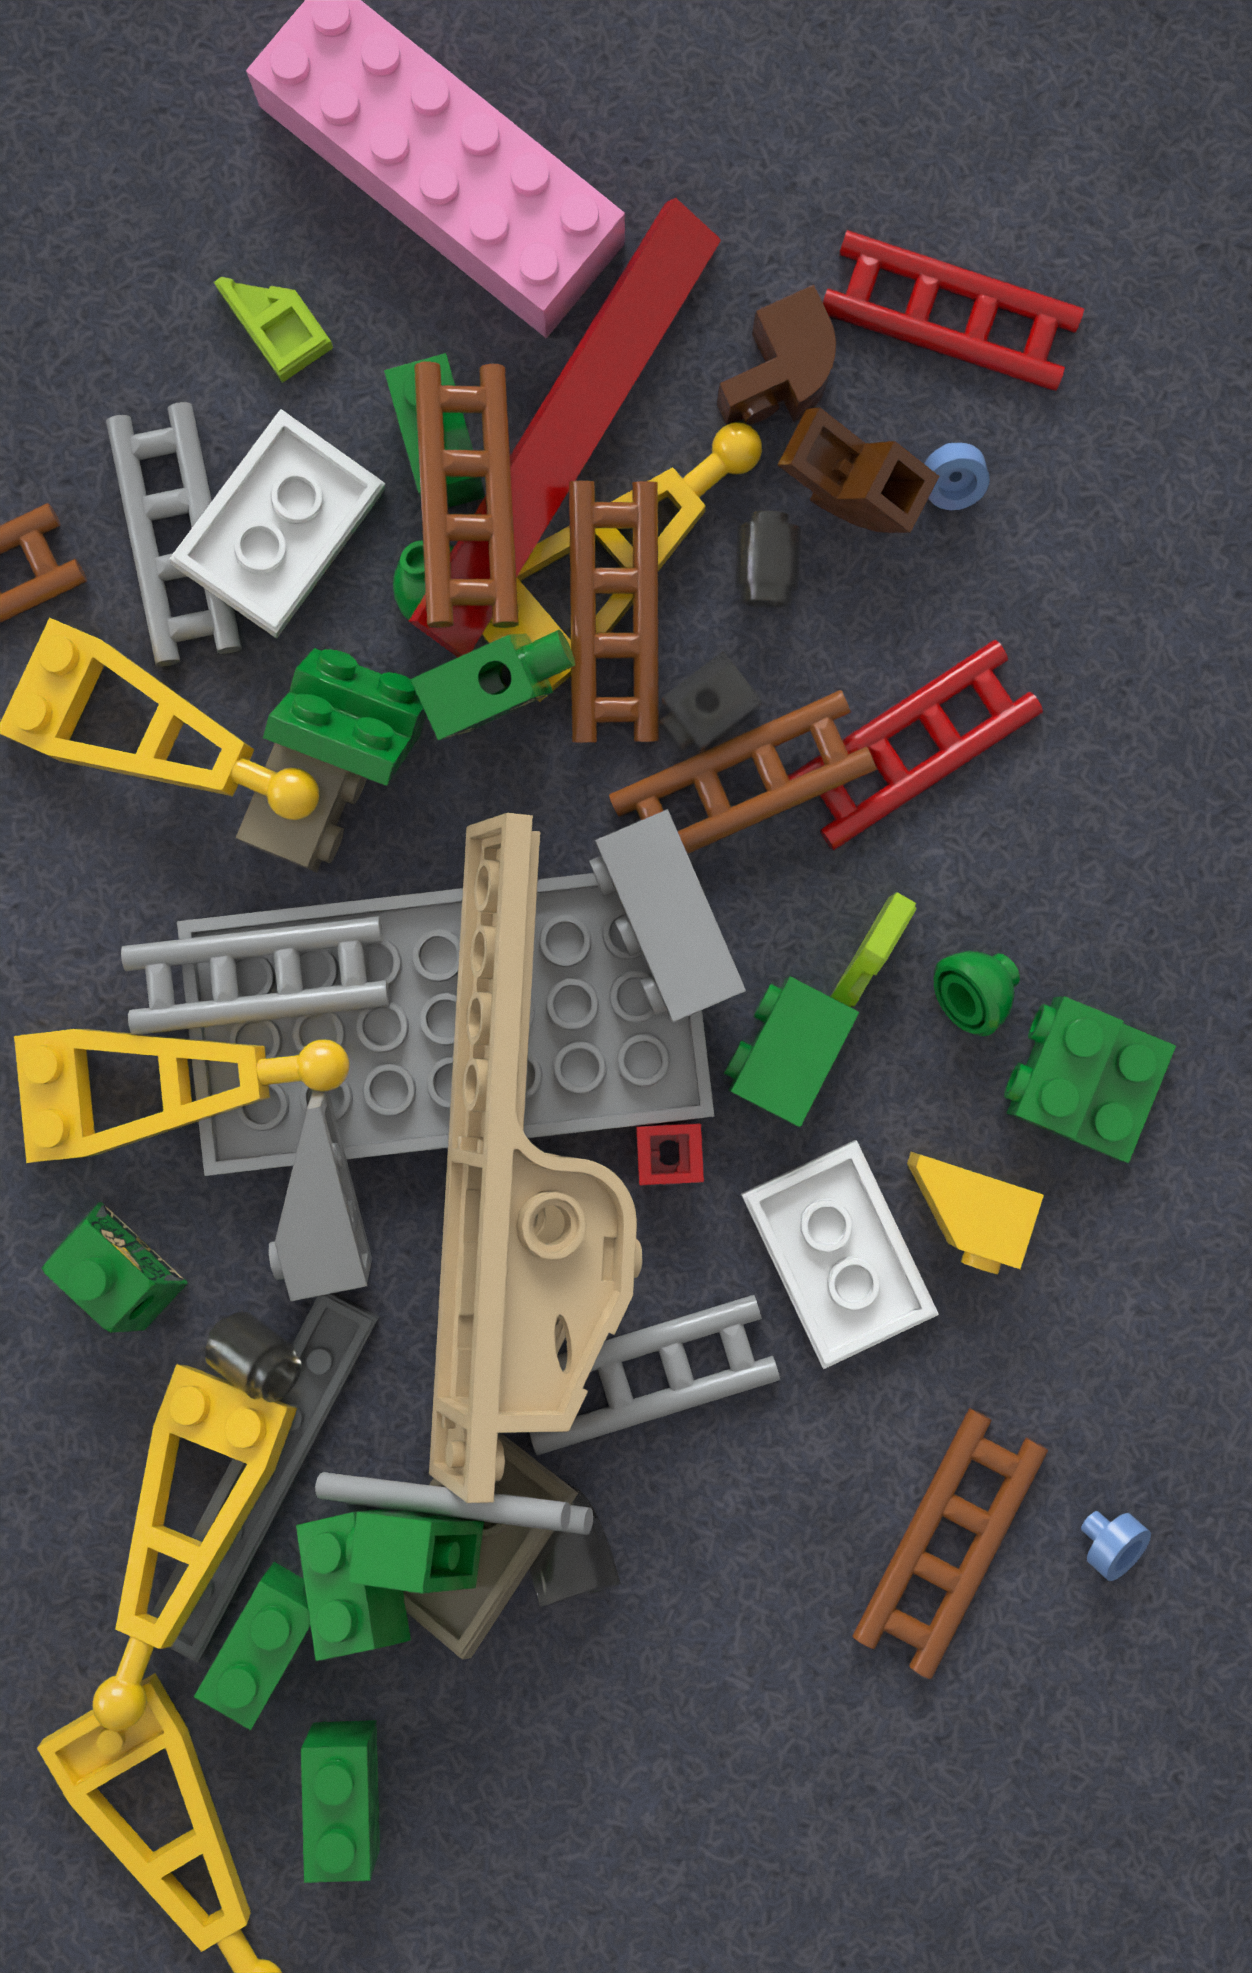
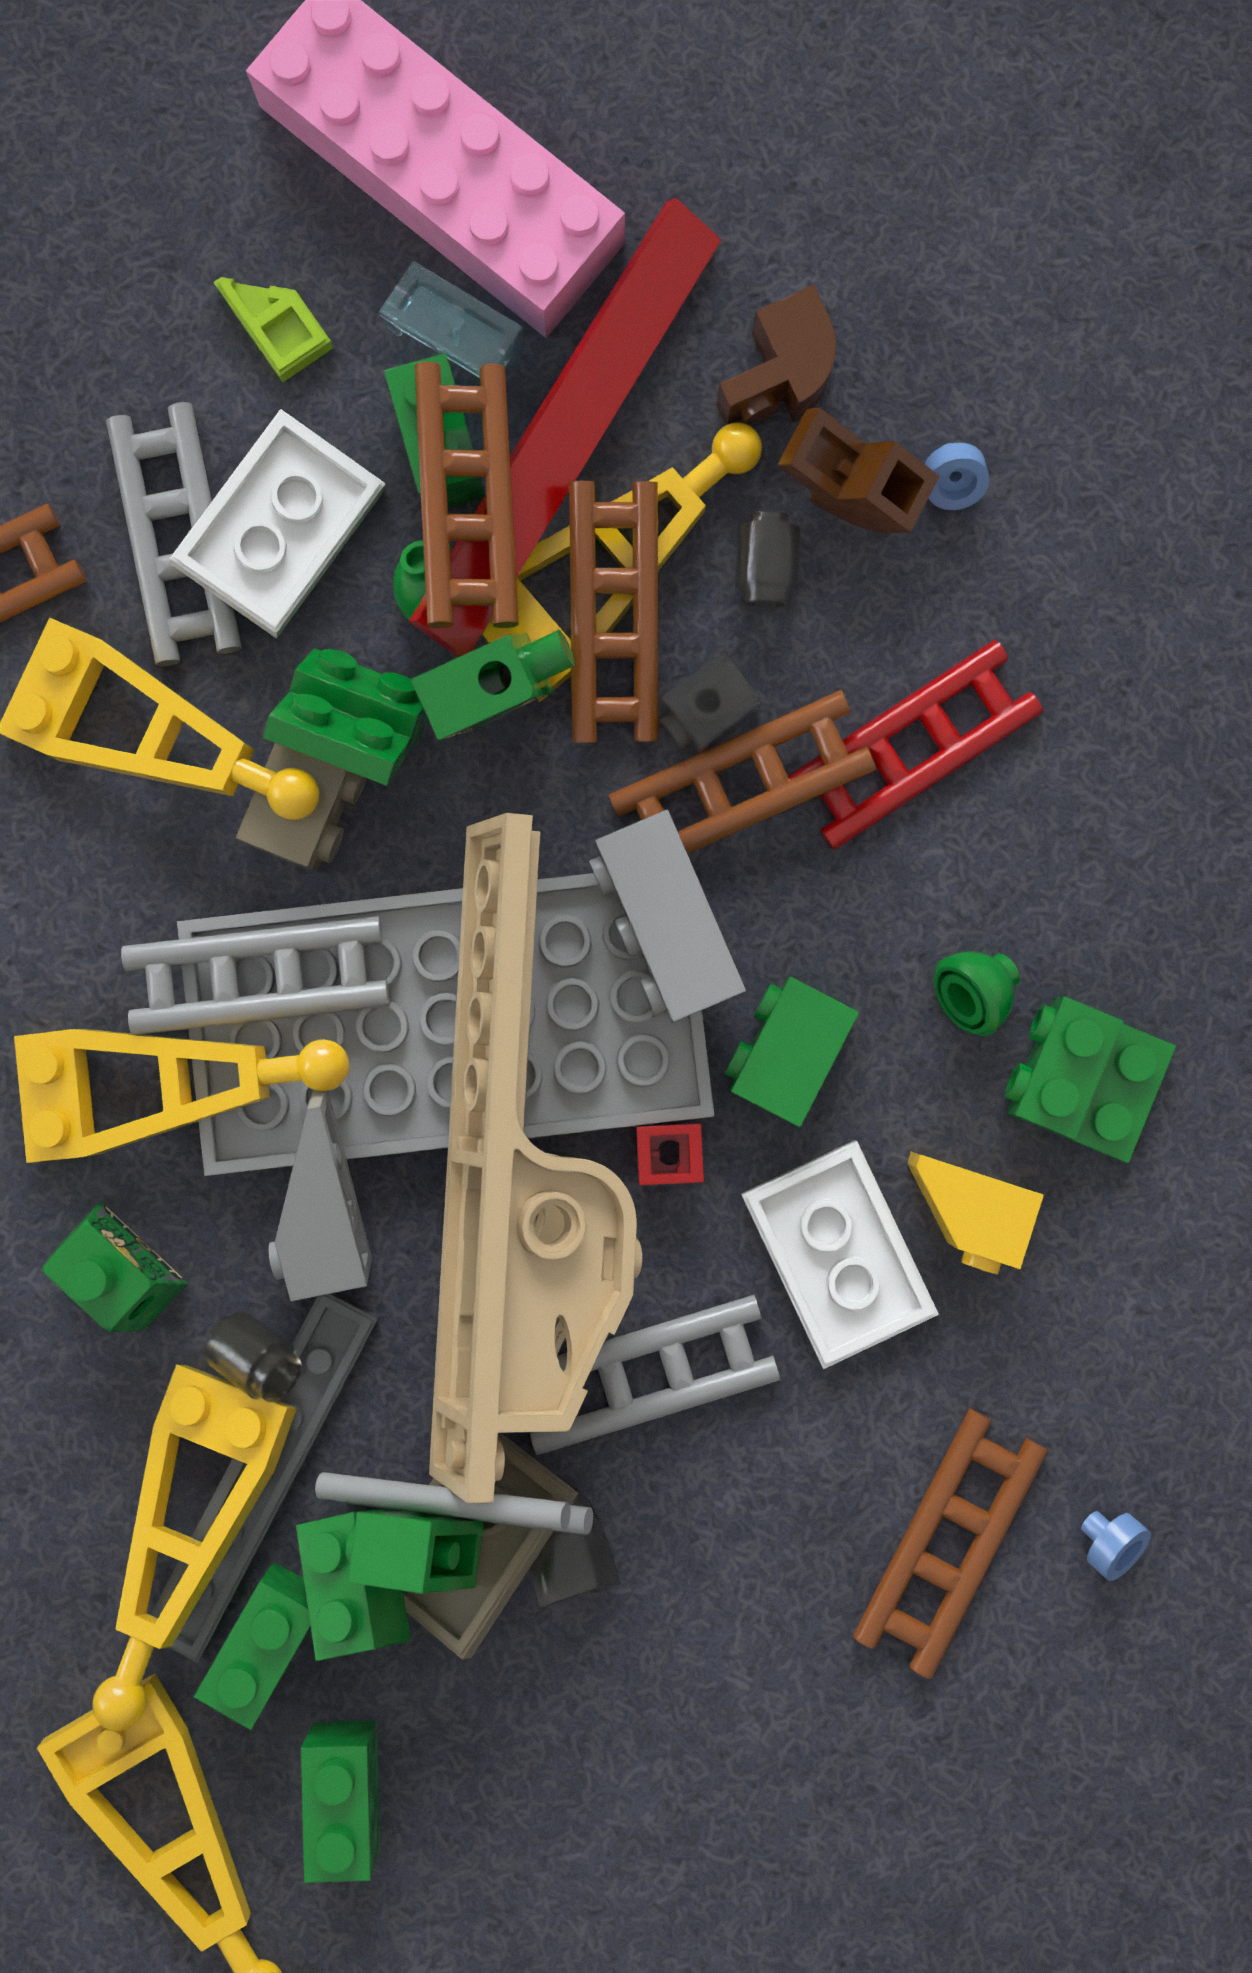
red bar [823,230,1084,391] -> none
lime tile [830,892,917,1007] -> none
none -> clear light blue hinge [379,261,523,378]

